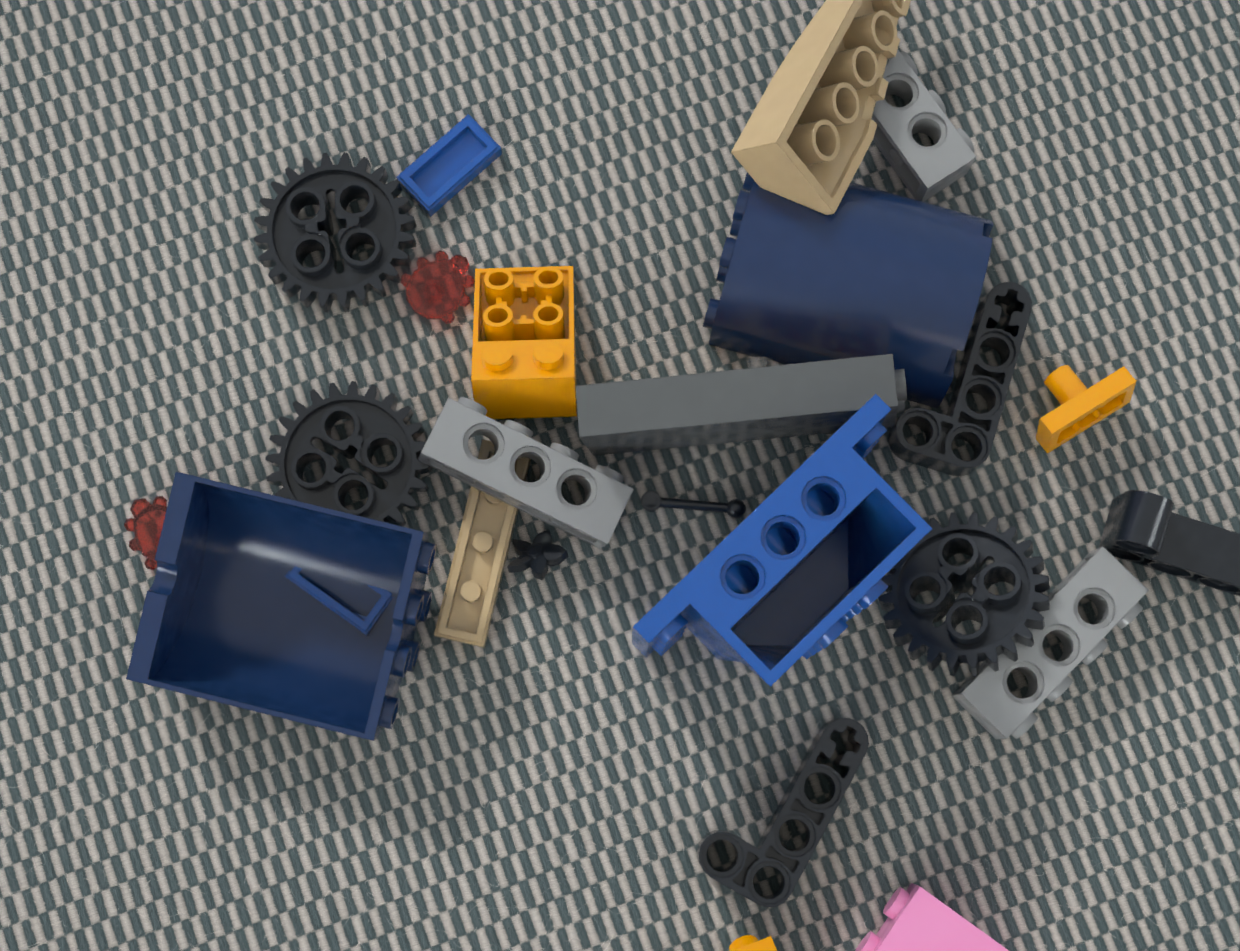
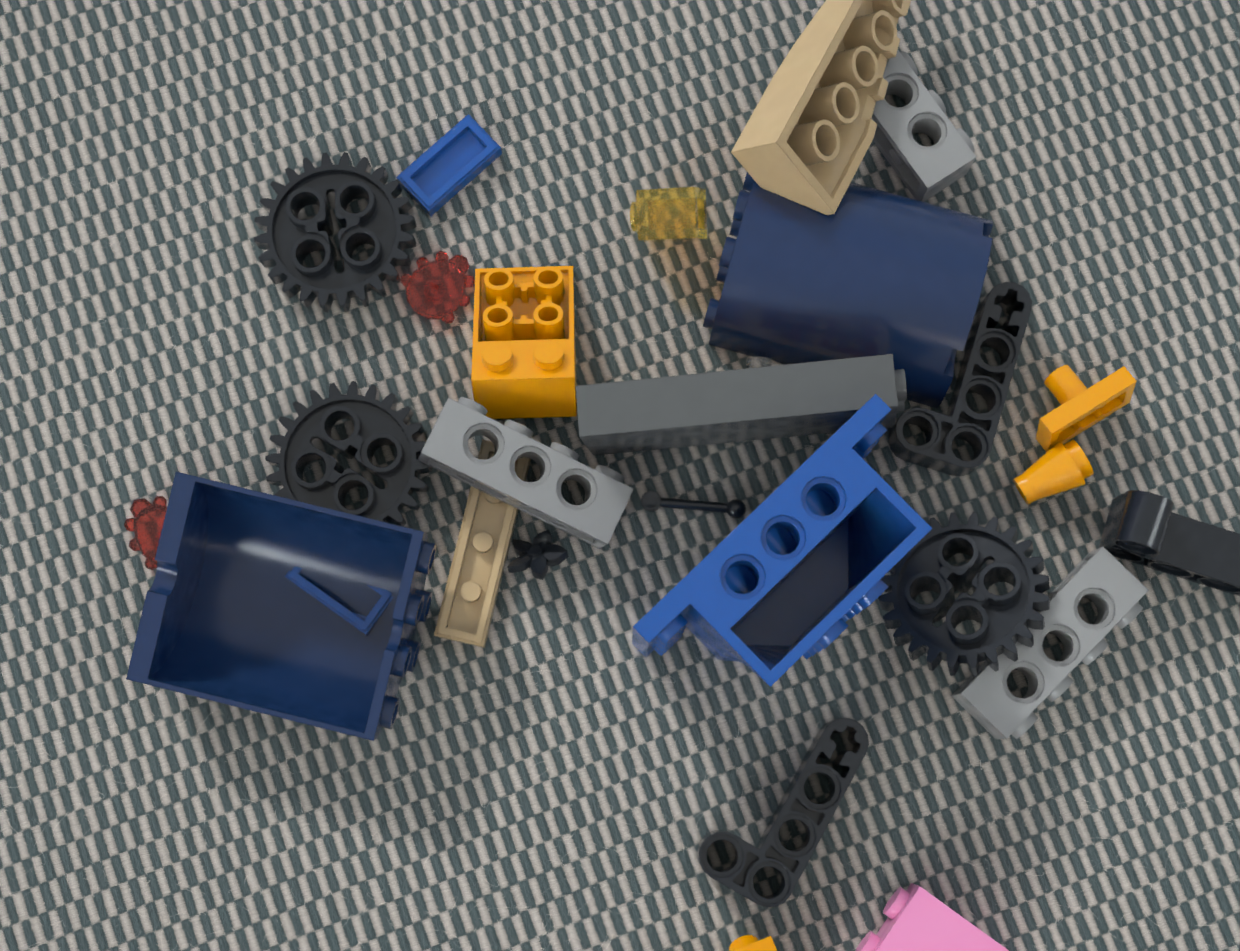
none -> clear yellow brick [630,187,707,242]
none -> light orange cone [1013,439,1094,505]

